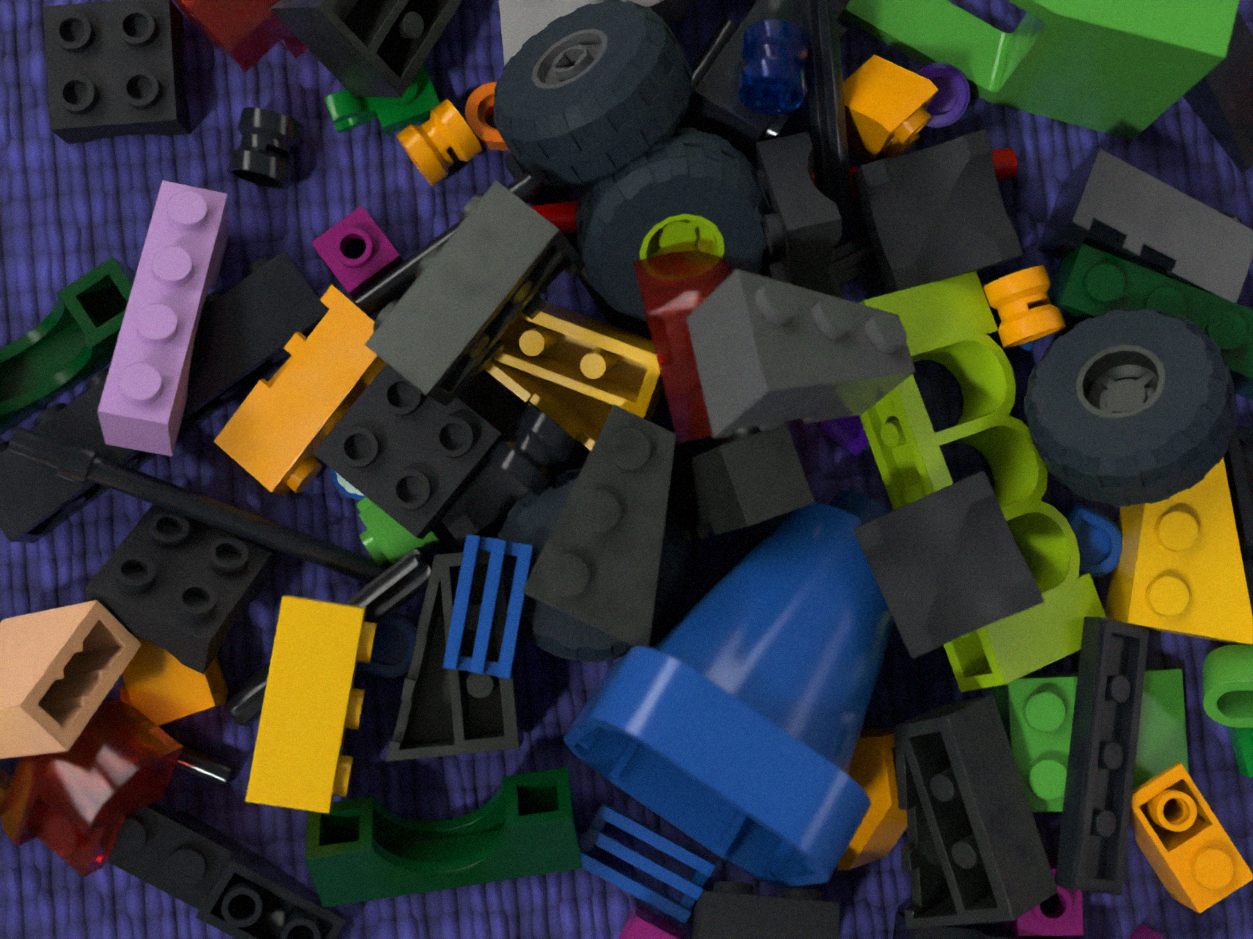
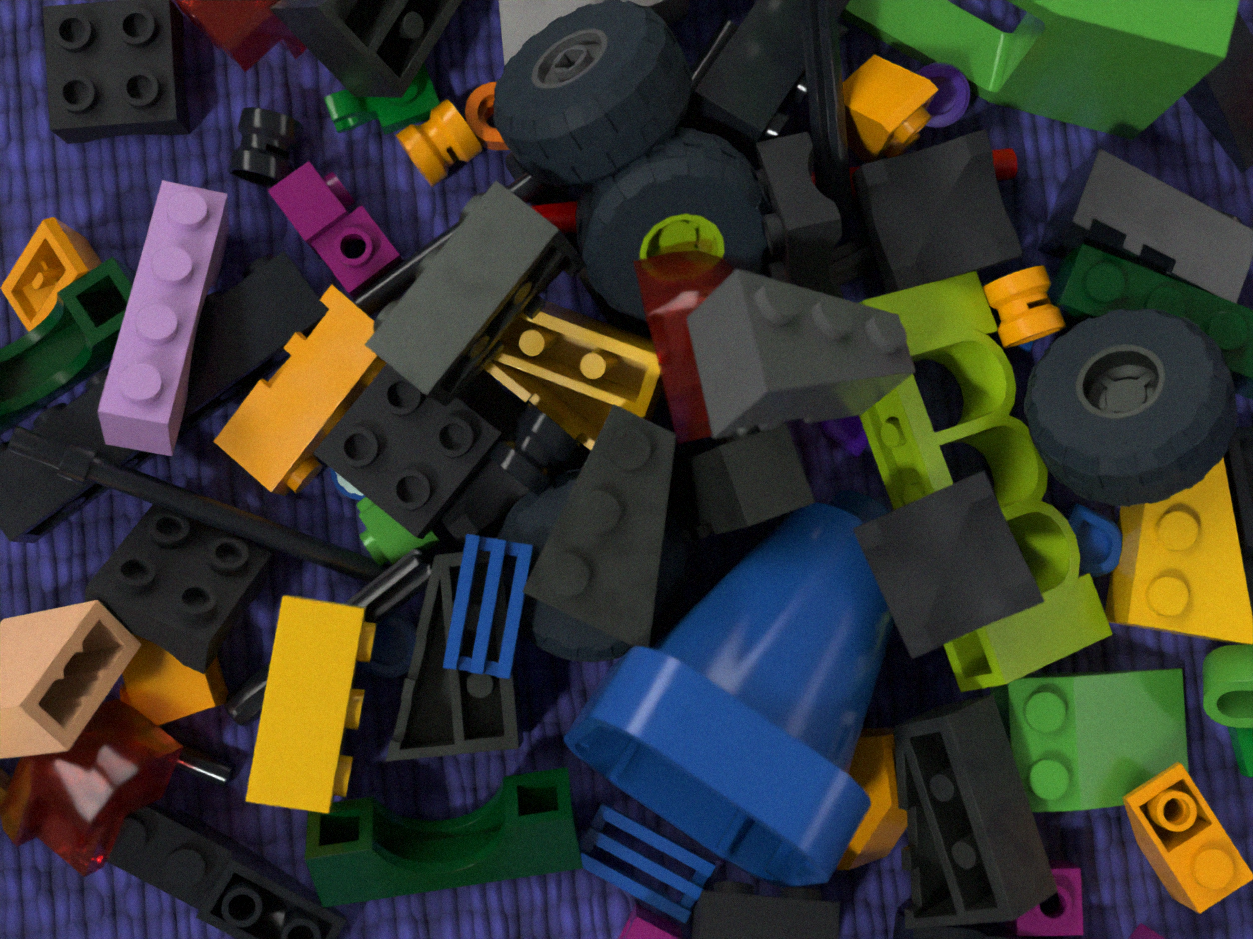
clear blue wheel [738,19,809,115] -> none
black tile [1055,617,1149,896] -> none
none -> light orange slope [0,217,102,332]
none -> magenta plate [268,161,355,255]

